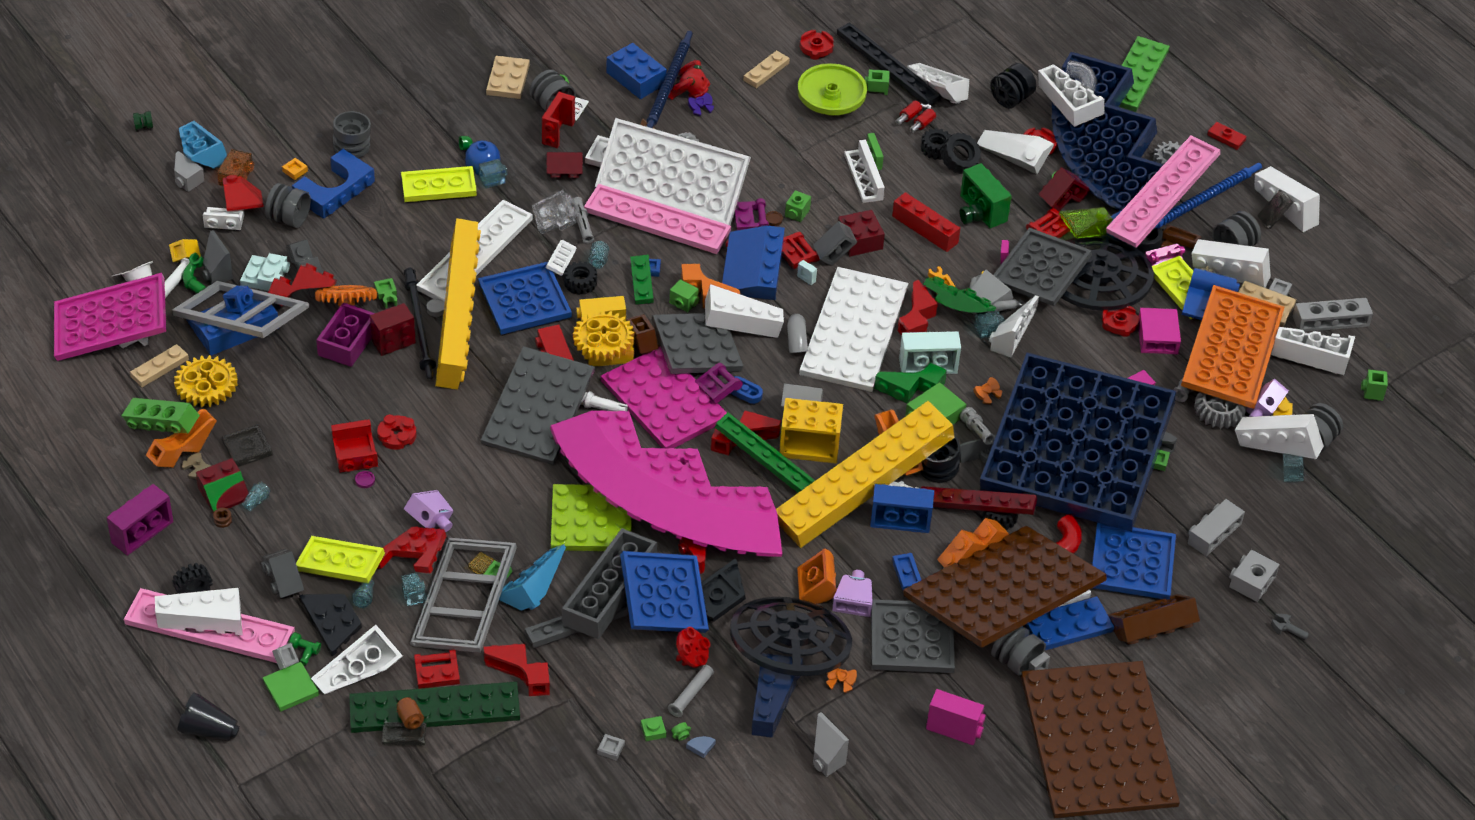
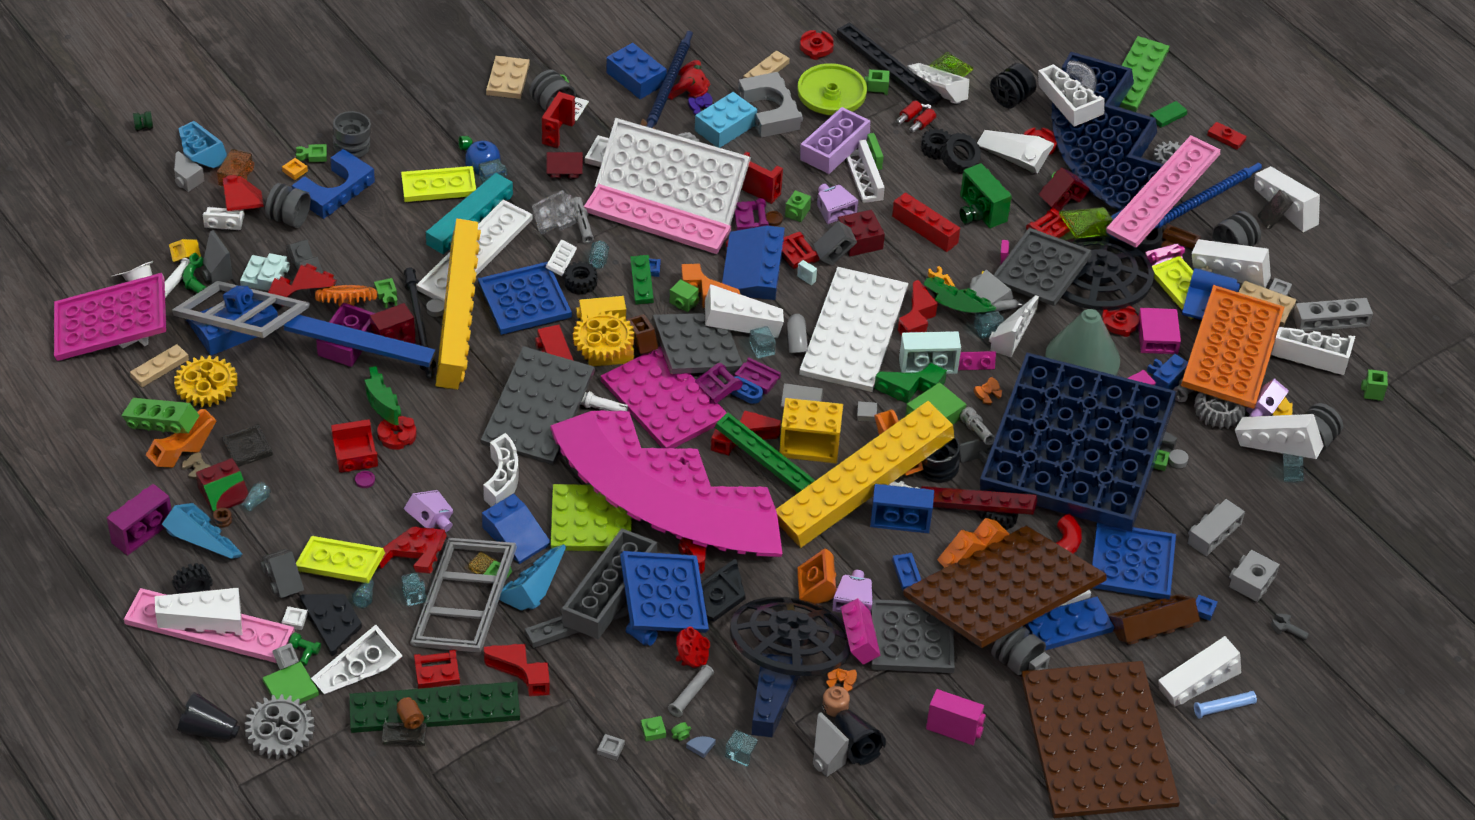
none -> dark azure wedge [162,503,242,559]
none -> light grey gear [245,694,314,760]
none -> white tile [282,607,308,630]
none -> blue tile [284,315,435,367]
none -> bright green plate [296,144,327,162]
none -> green slope [365,366,401,425]
none -> teal brick [426,173,513,254]
none -> blue slope [482,493,551,564]
none -> white brick [483,433,519,507]
none -> blue cone [626,623,657,646]
none -> medium azure brick [695,92,757,148]
none -> clear light blue panel [725,730,758,766]
none -> magenta plate [734,357,781,395]
none -> light grey arch [738,72,803,138]
none -> red panel [741,152,783,204]
none -> clear light blue panel [749,326,776,359]
none -> lavender brick [800,107,870,174]
none -> lavender torso [817,184,858,224]
none -> nougat head [822,686,850,717]
none -> black cone [834,709,886,765]
none -> dark pink brick [841,598,881,665]
none -> light grey tile [857,401,877,422]
none -> clear neon green slope [928,51,973,77]
none -> dark pink hinge [958,351,996,370]
none -> sand green cone [1045,309,1120,376]
none -> blue brick [1147,354,1188,390]
none -> green tile [1150,101,1188,128]
none -> white wedge [1158,636,1241,707]
none -> light grey tile [1168,449,1188,468]
none -> light blue pin [1194,691,1257,719]
none -> blue plate [1196,595,1217,621]

